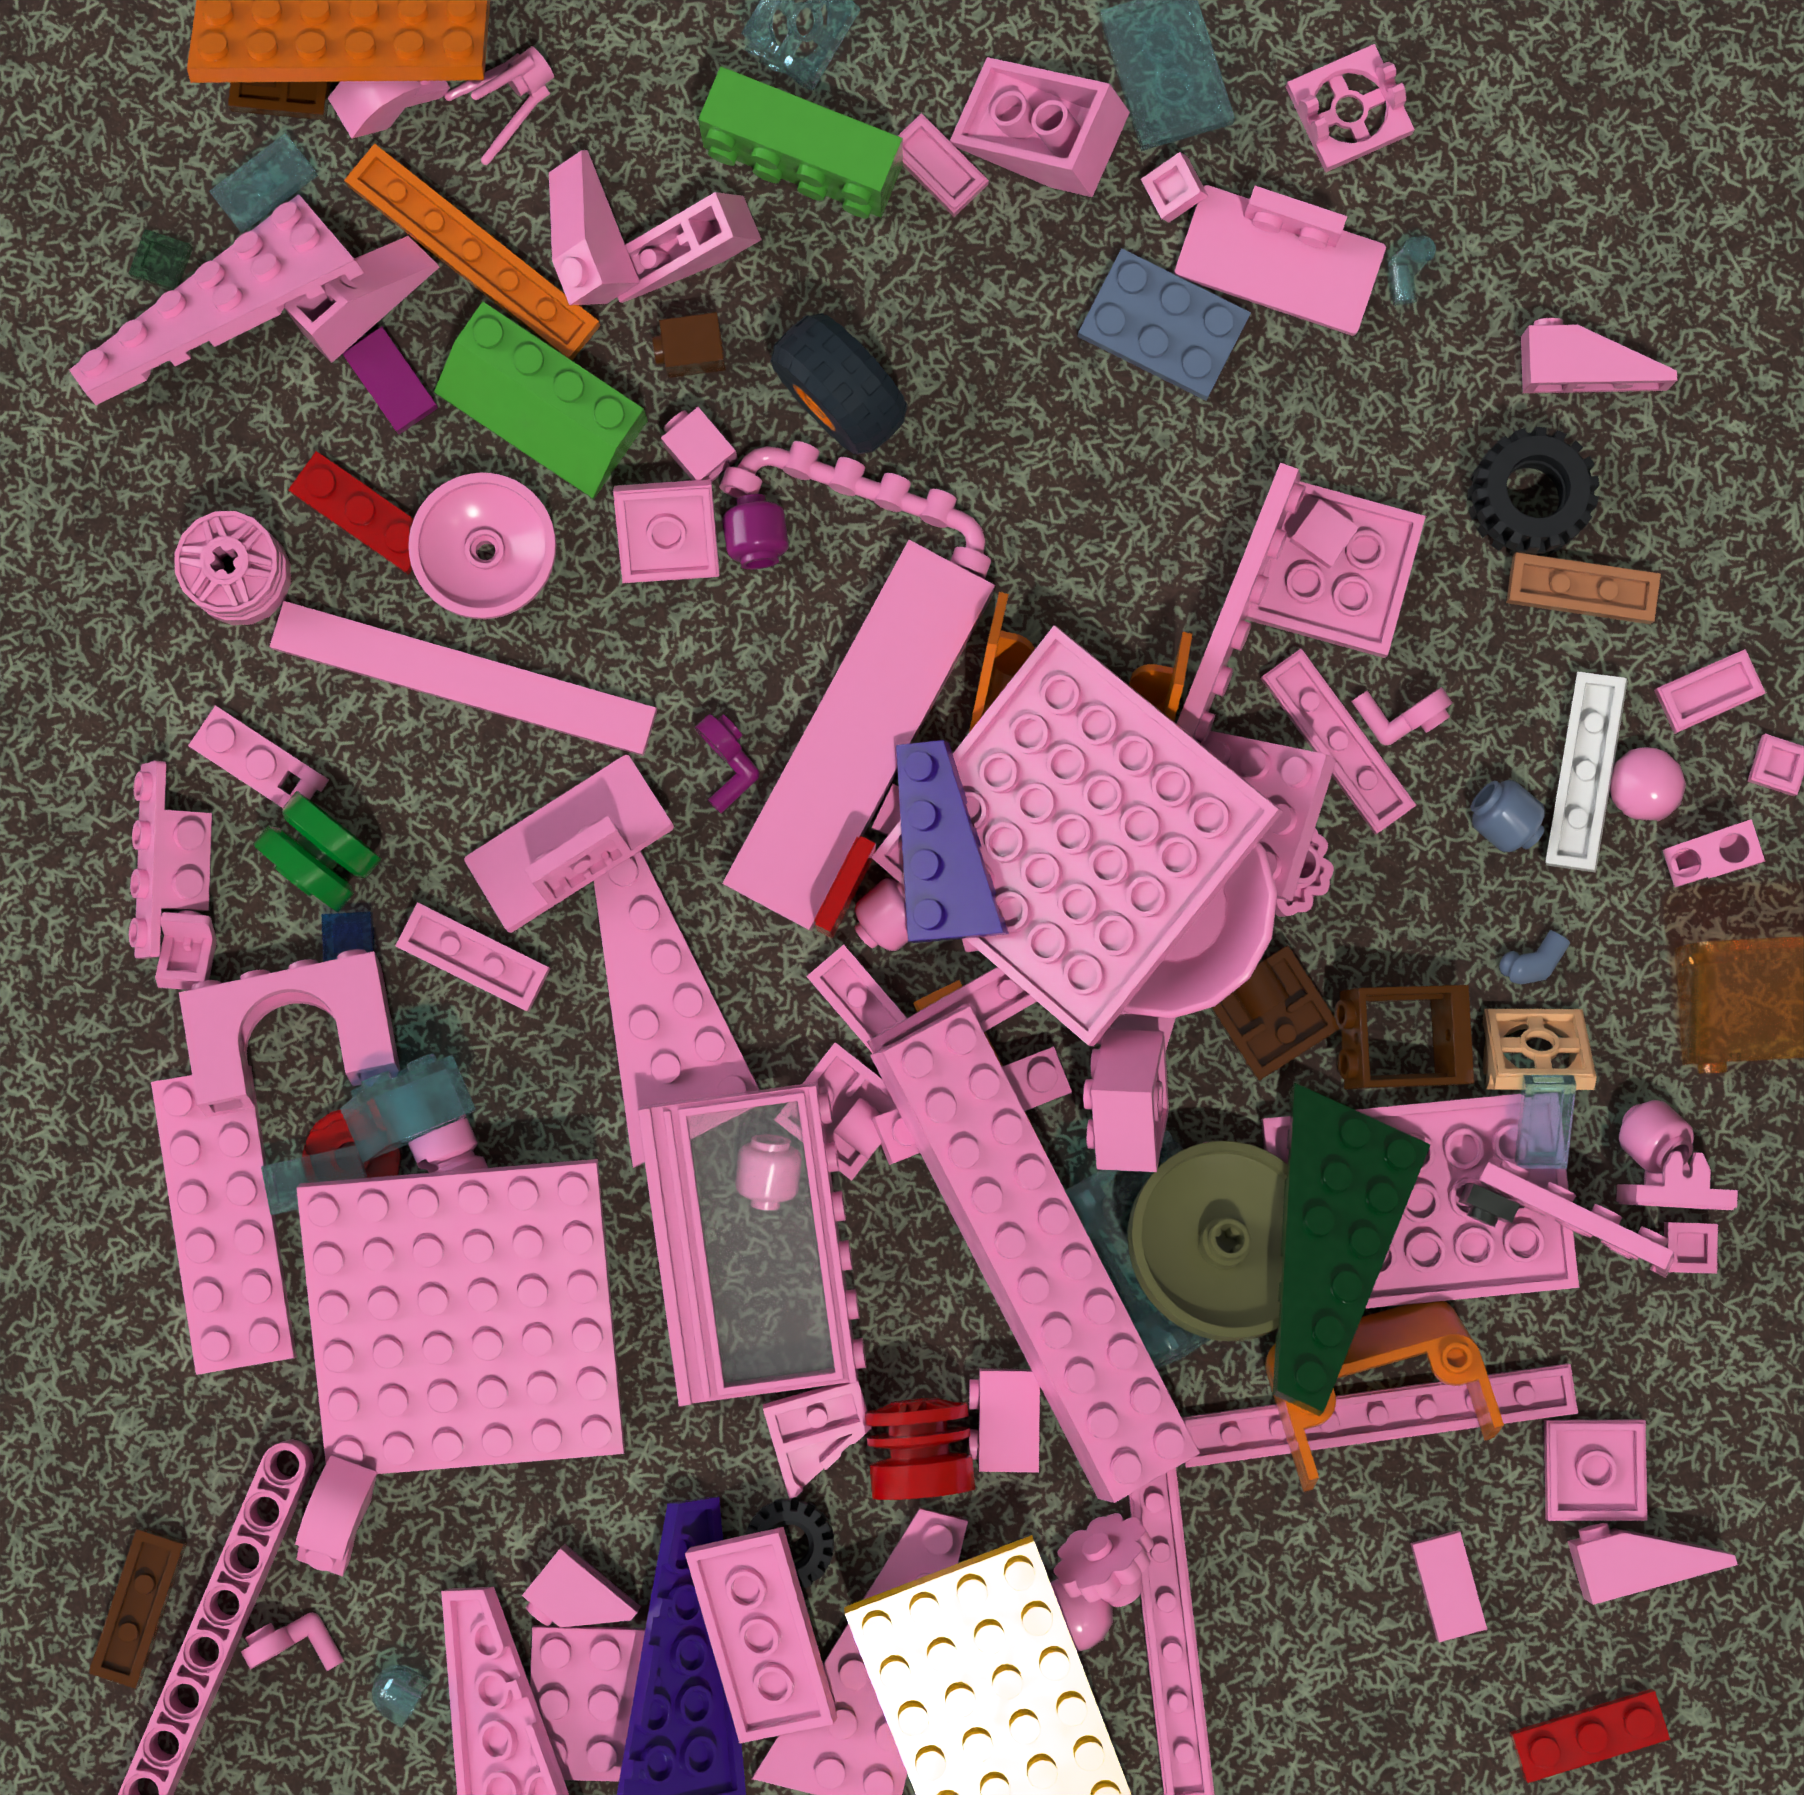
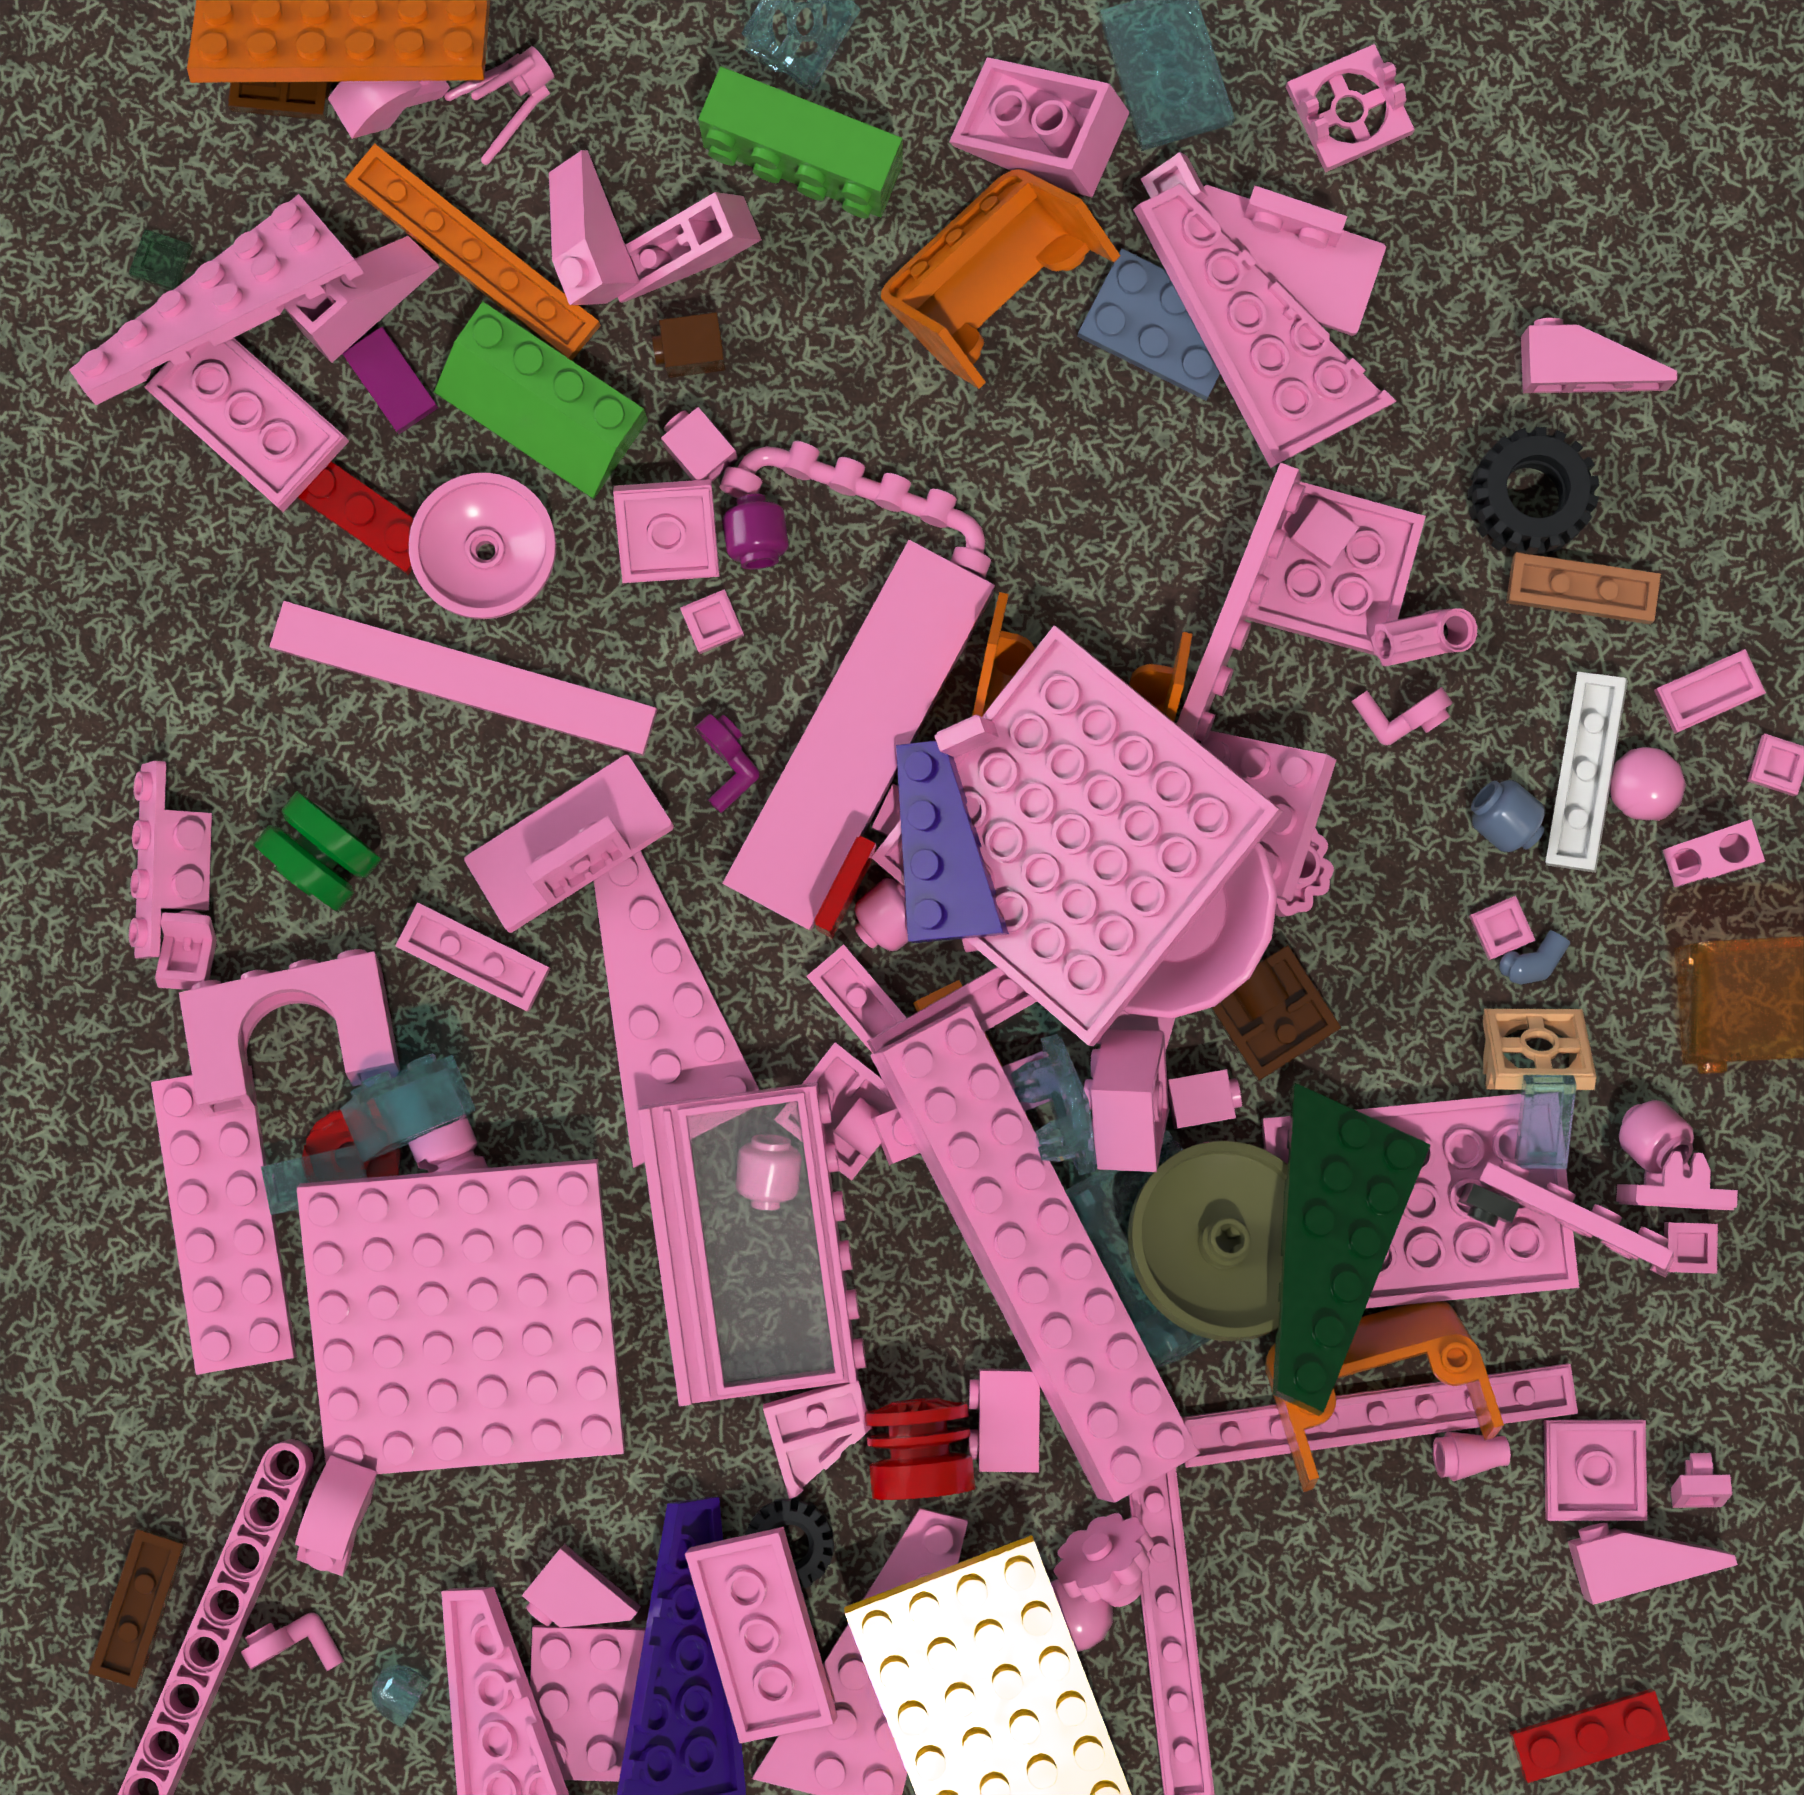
bright pink wheel [174,511,291,625] -> none
bright pink plate [188,705,329,808] -> none
clear light blue plate [209,133,318,233] -> none
clear blue tile [321,912,375,962] -> none
black wheel [770,313,908,455] -> none
bright pink tile [898,113,989,217] -> none
bright pink tile [1260,649,1416,835] -> none
reddish brown window [1335,985,1474,1090] -> none
clear light blue arm [1388,235,1436,306] -> none
bright pink tile [1410,1530,1487,1642] -> none
none -> bright pink tile [144,338,349,512]
none -> bright pink tile [680,589,744,654]
none -> orange windscreen [881,169,1121,389]
none -> bright pink tile [934,715,999,758]
none -> clear light blue piece [1011,1034,1097,1176]
none -> bright pink wing [1133,184,1396,468]
none -> bright pink brick [1167,1069,1242,1129]
none -> bright pink piece [1371,608,1477,666]
none -> bright pink cone [1433,1431,1511,1481]
none -> bright pink tile [1469,896,1535,961]
none -> bright pink tile [1671,1453,1732,1508]

